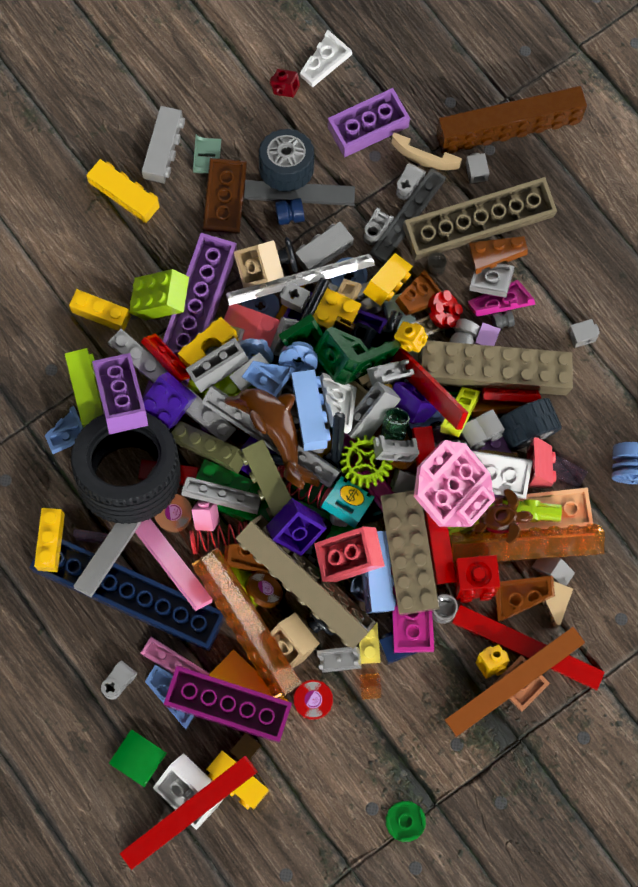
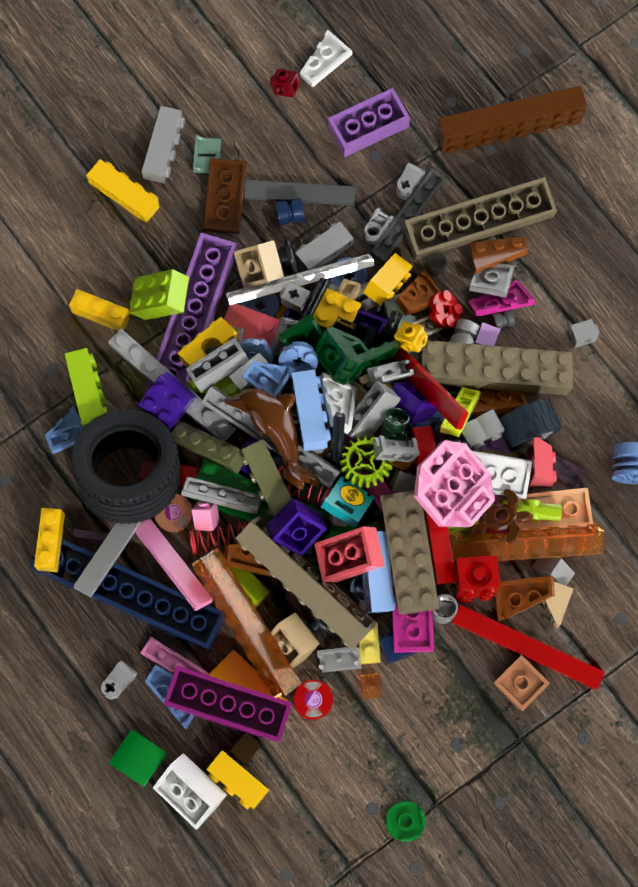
medium lavender brick [92,353,148,434] -> none
red tile [119,756,258,870] -> none
red tile [141,333,190,382] -> none
reddish brown tile [245,572,283,608] -> none
black wheel [259,129,314,191] -> none
tan slope [392,133,462,170] -> none
dark orange tile [444,627,585,737] -> none
light grey brick [465,153,489,184] -> none
yellow brick [475,645,510,679] -> none
red tile [481,387,541,402] -> none

